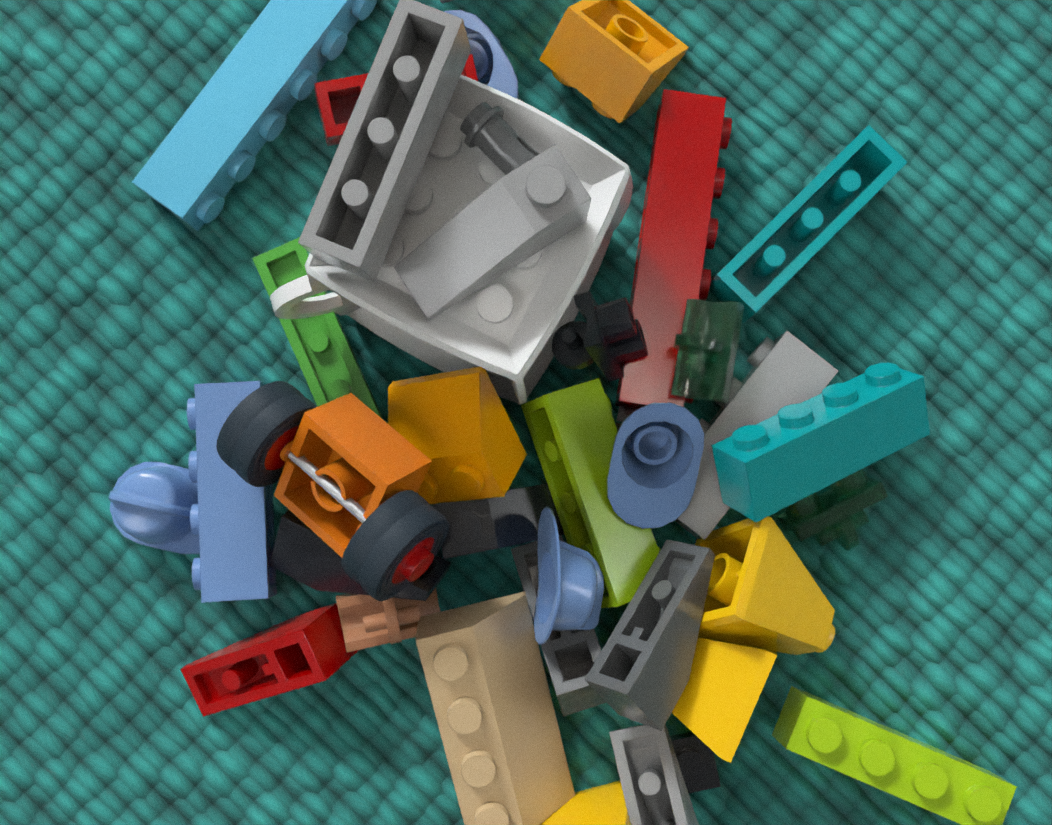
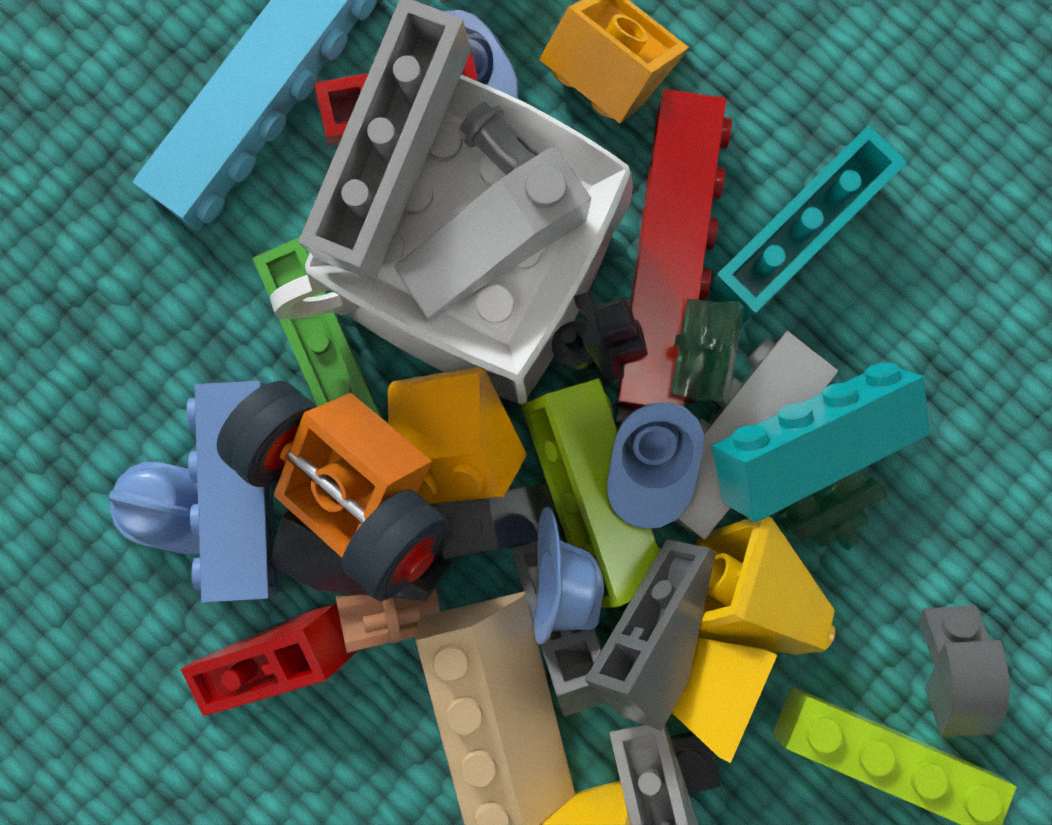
none -> dark grey brick [919,605,1010,737]

